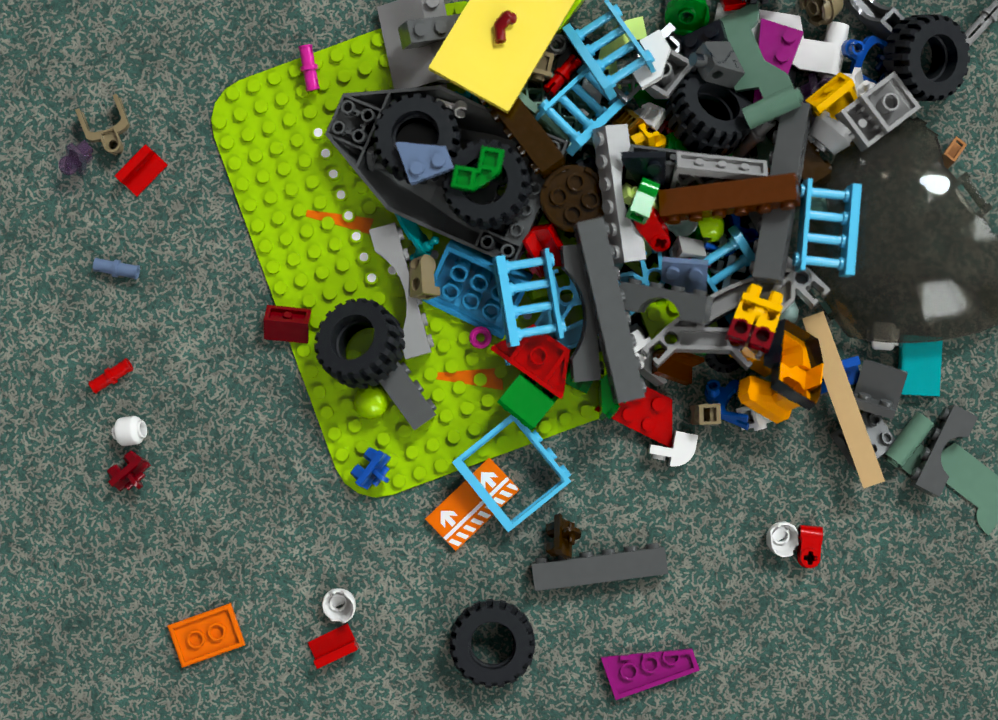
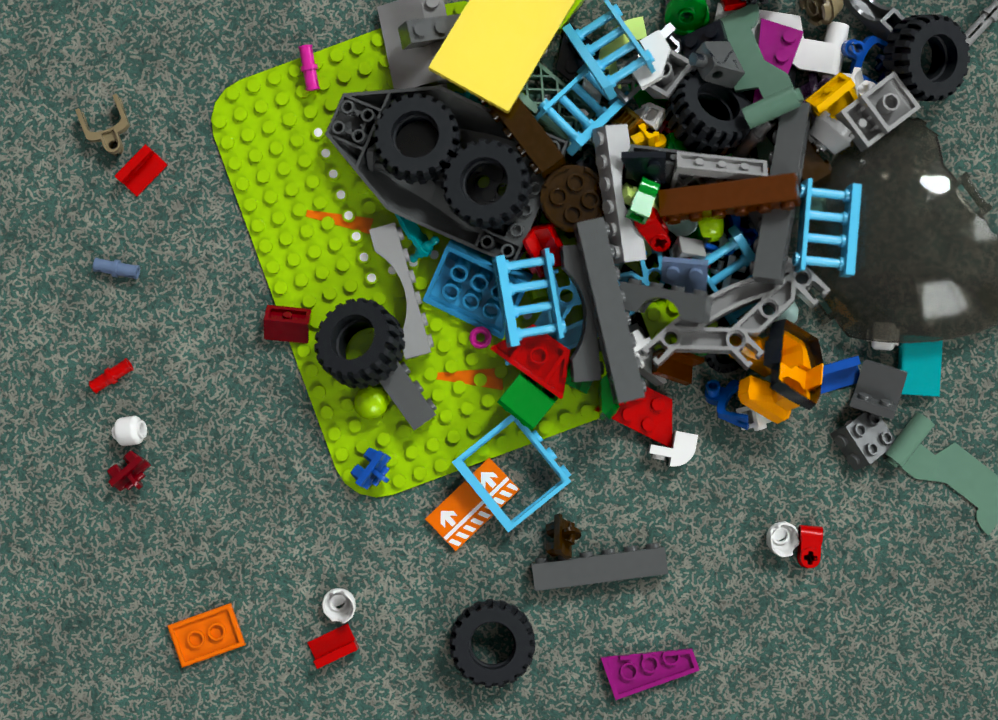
clear purple hips [59,140,93,176] -> none
sand blue wing [396,142,454,186] -> none
dark tan leg [409,254,440,300] -> none
white hand [436,98,467,118] -> none
green tile [450,146,505,192] -> none
dark red arm [494,10,517,44] -> none
dark tan bracket [530,51,555,83] -> none
red pin [543,54,582,97] -> none
dark grey plate [546,33,567,56] -> none
dark tan leg [689,404,721,425] -> none
hips [725,283,783,354] -> none
tan tile [802,311,885,489] -> none
dark grey arch [910,405,978,497] -> none
medium nougat piece [937,136,967,169] -> none

